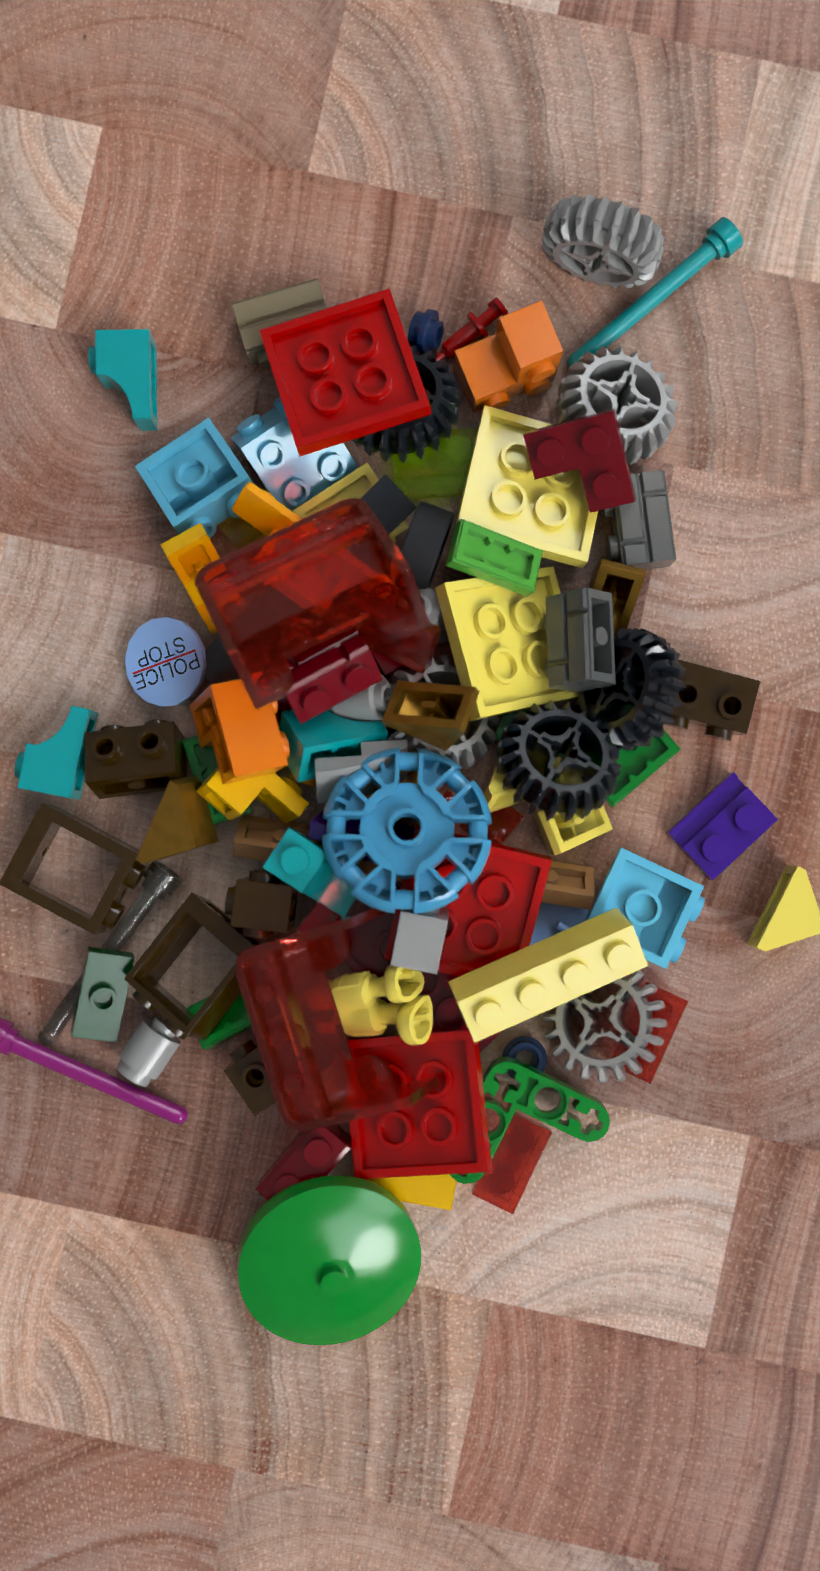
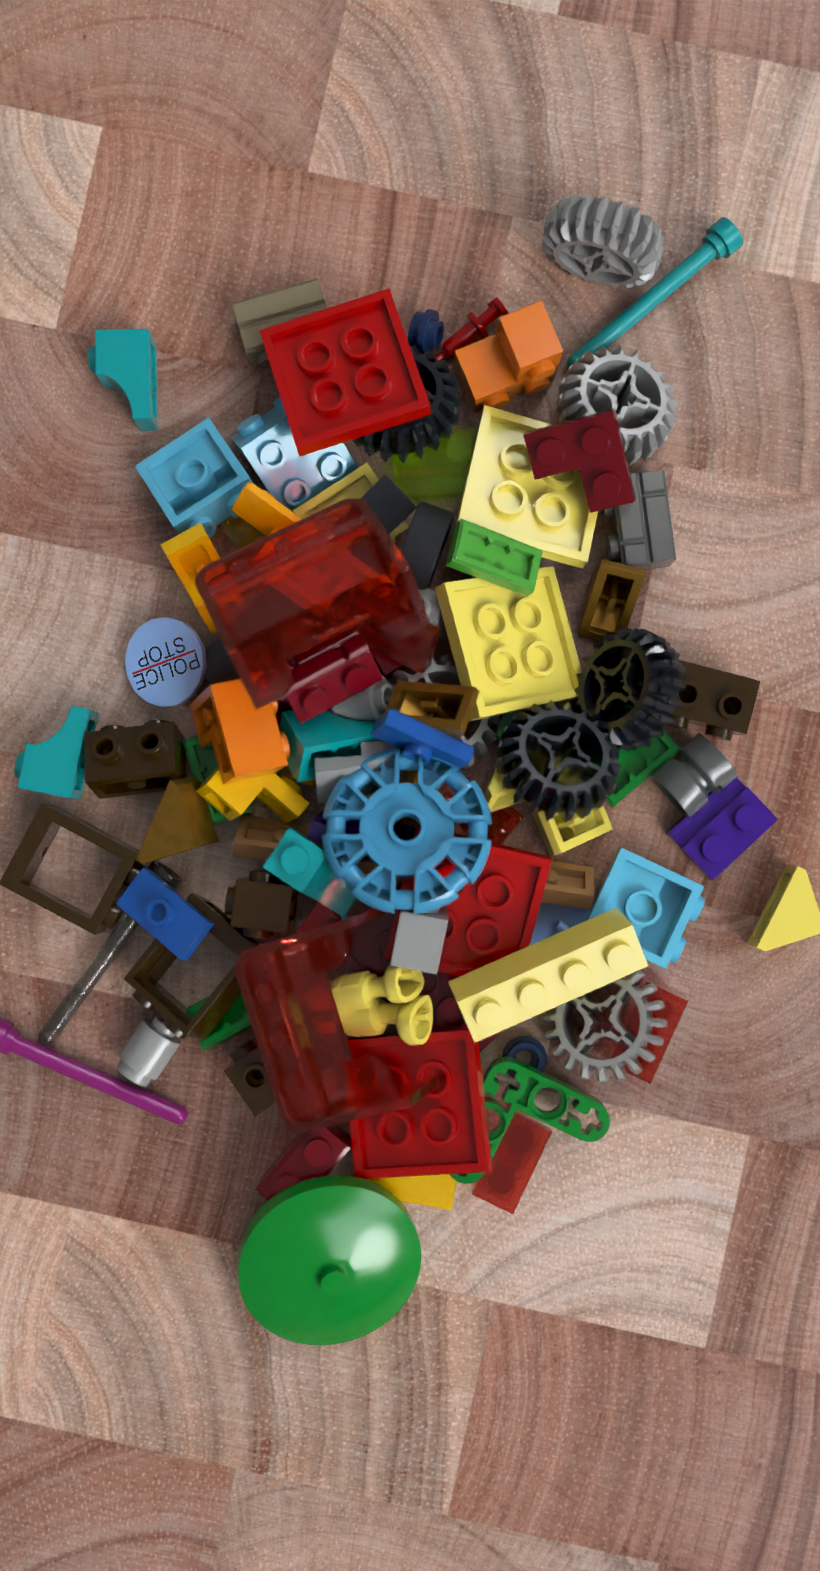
plate [71,947,134,1042] -> none
dark grey brick [543,588,616,692] -> none
none -> blue plate [116,867,214,961]
none -> blue plate [370,708,474,769]
none -> dark grey wheel [651,733,738,818]

